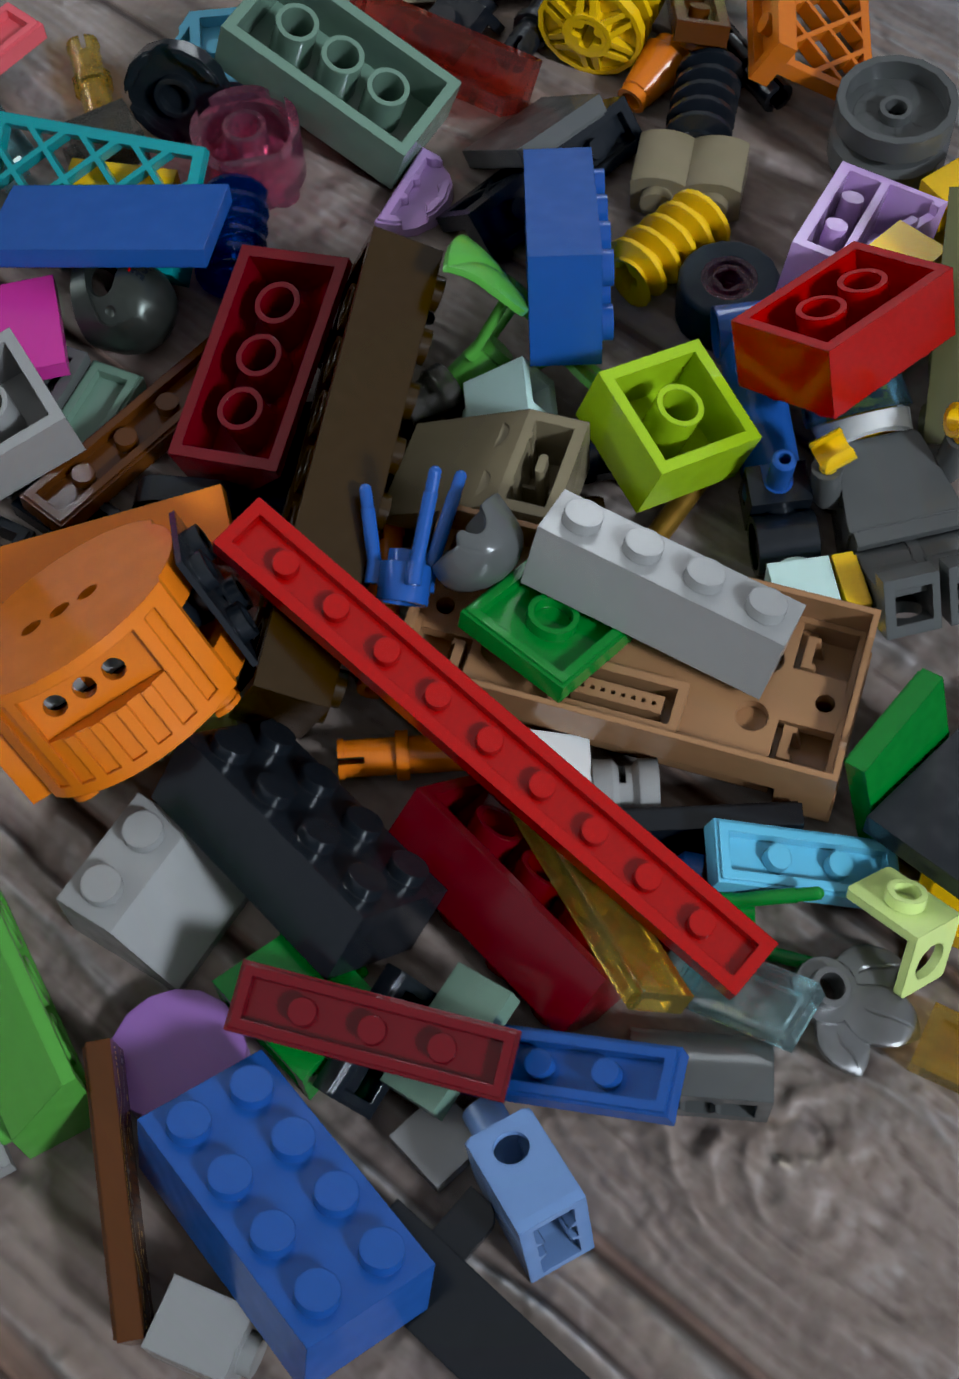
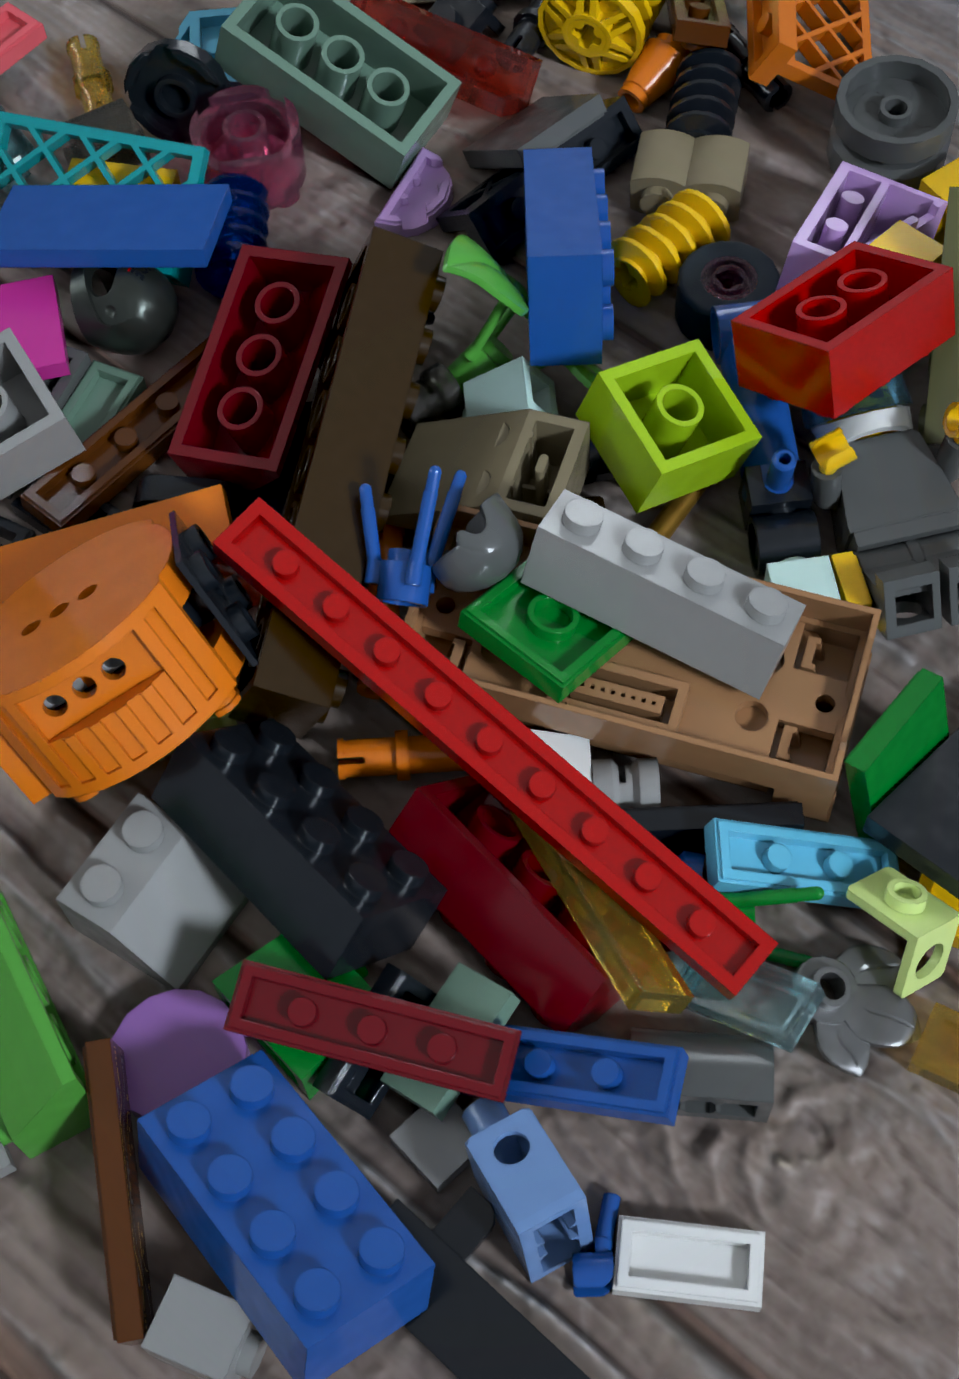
none -> blue hand [572,1193,621,1297]
none -> white tile [612,1215,765,1312]

